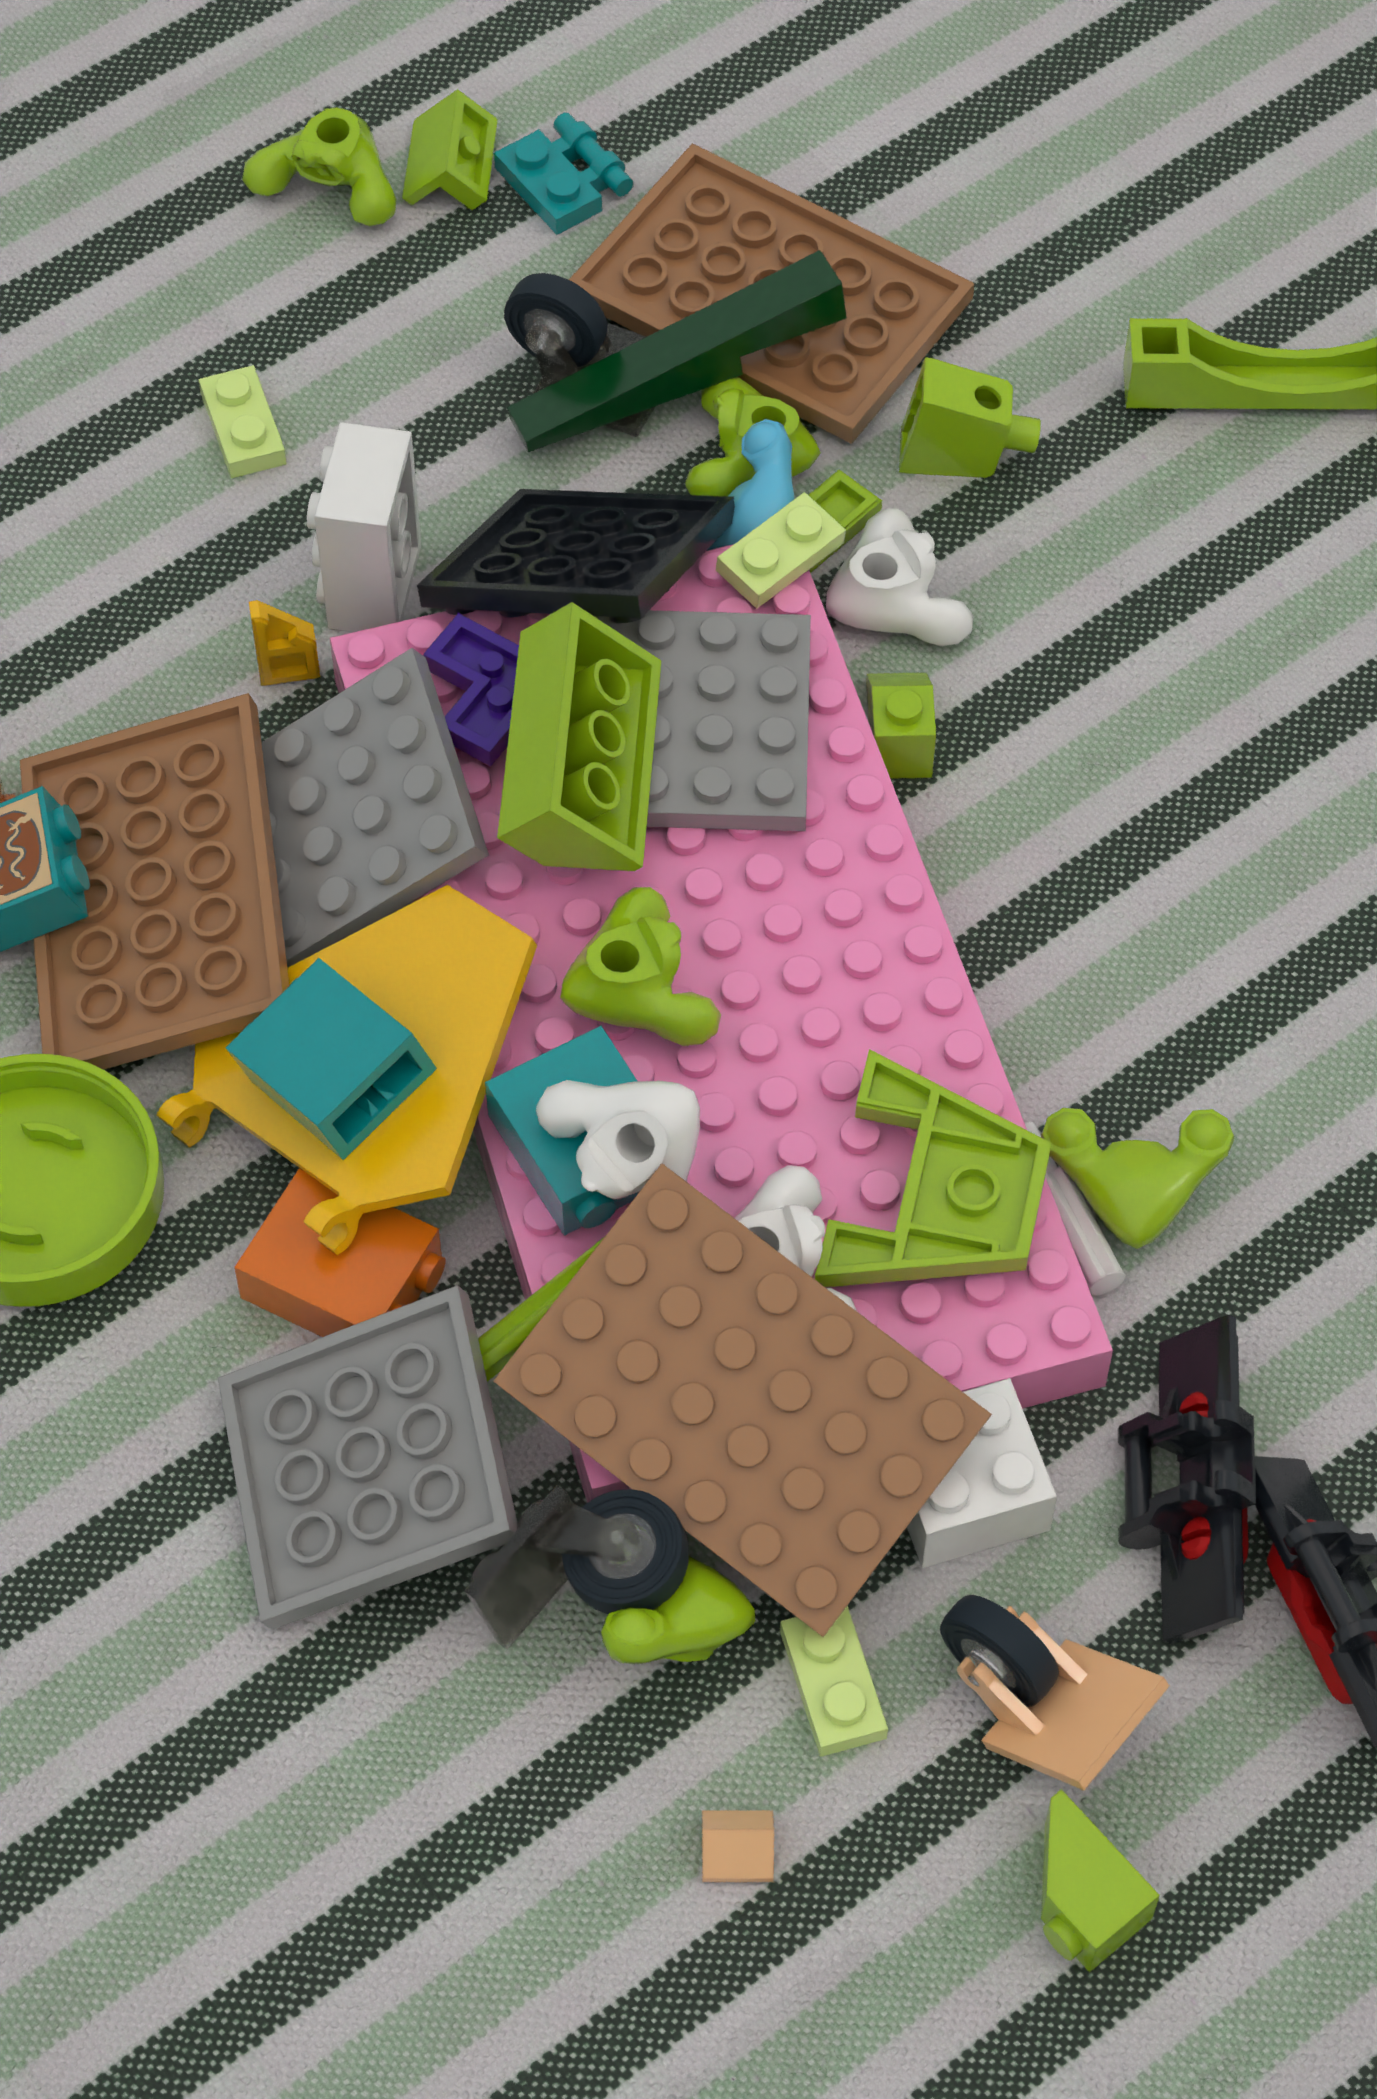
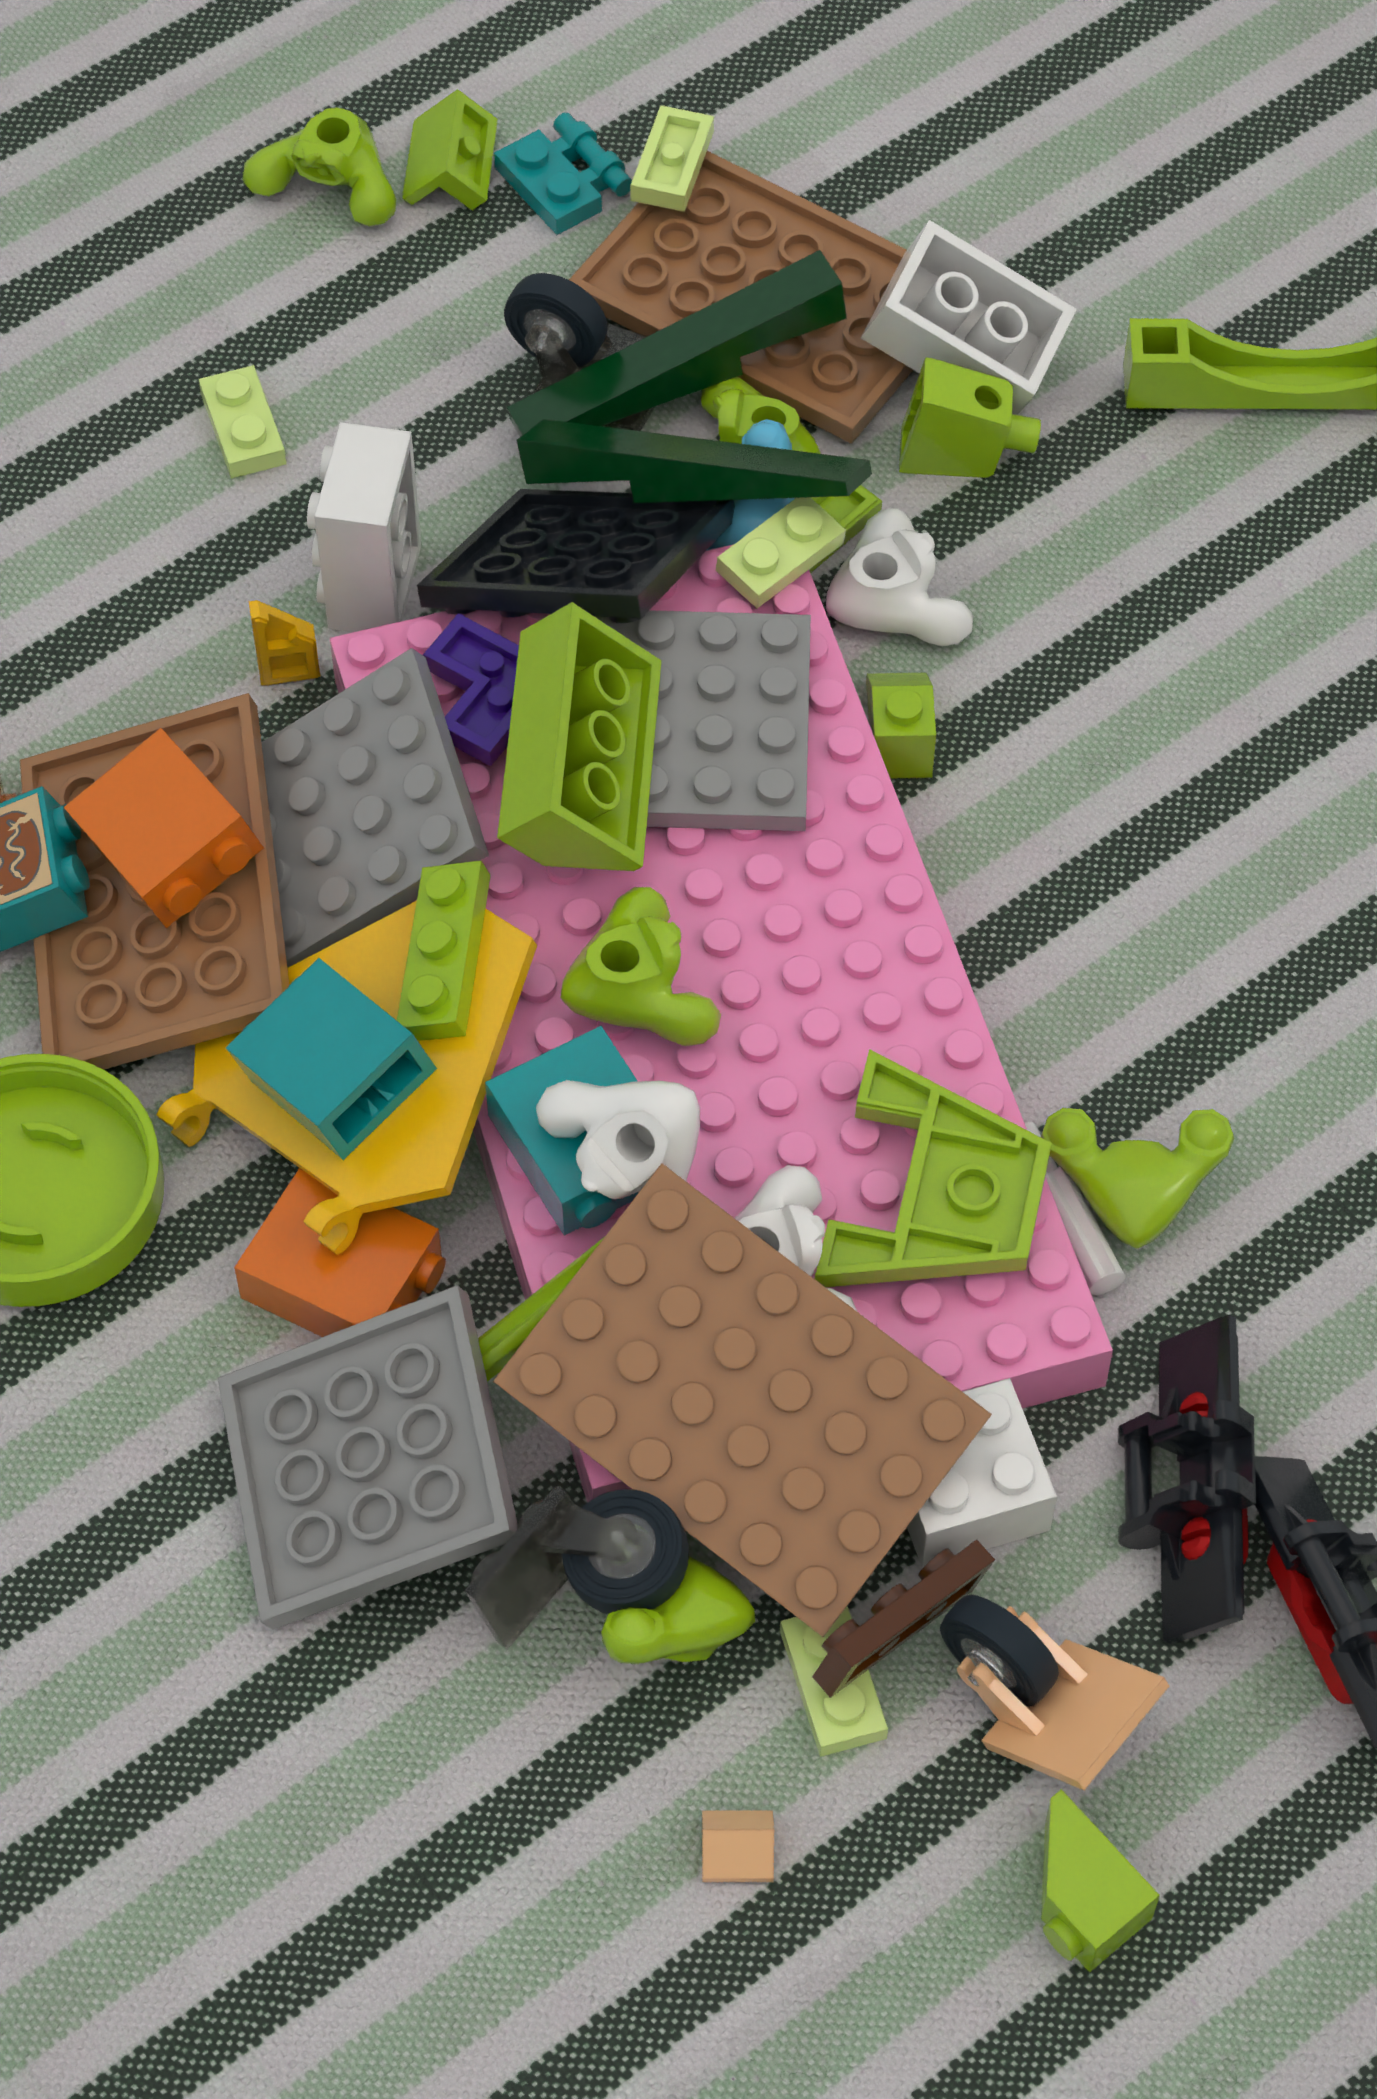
none -> orange brick [64,728,264,929]
none -> lime plate [397,860,491,1041]
none -> dark green slope [516,419,872,503]
none -> yellowish green plate [630,105,714,212]
none -> reddish brown plate [812,1540,995,1698]
none -> white brick [861,220,1077,415]

